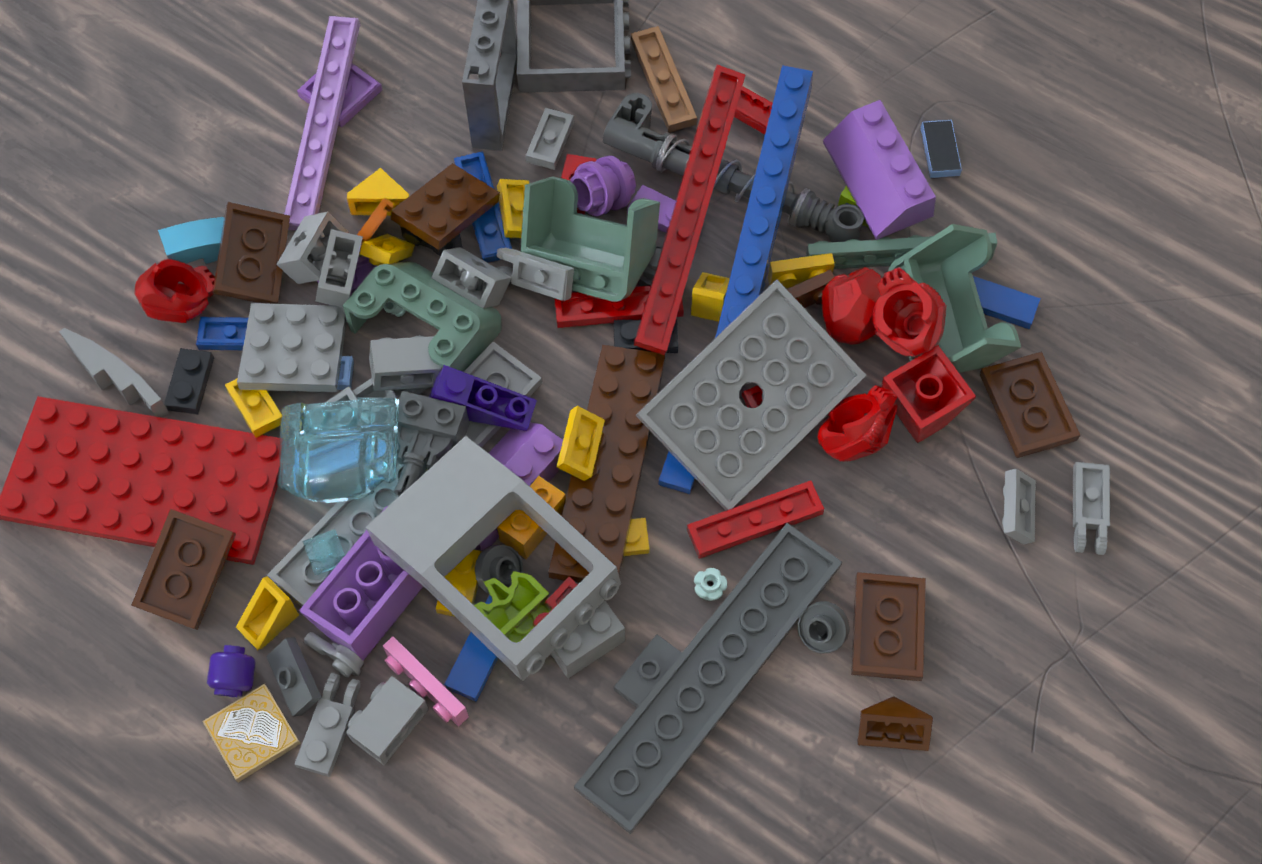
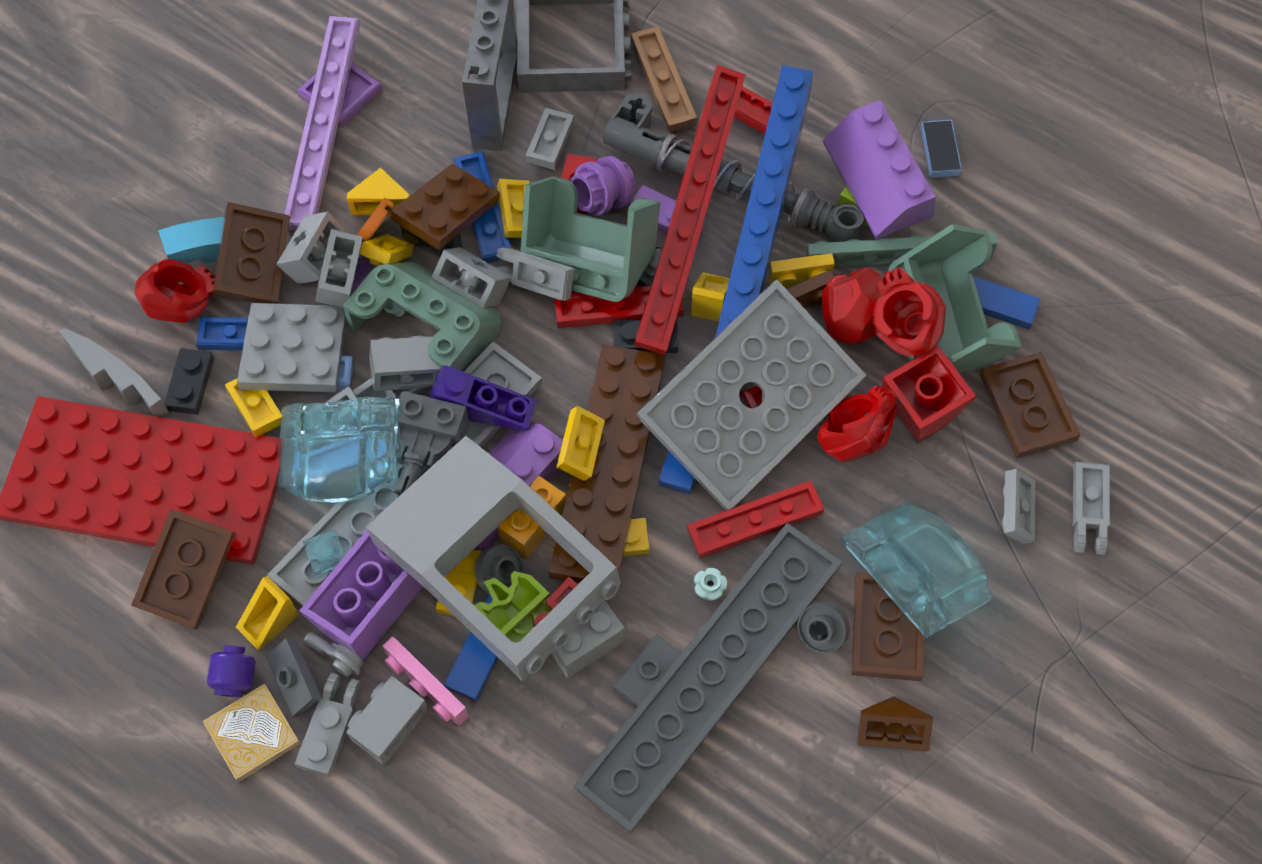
none -> clear light blue slope [840,502,992,638]

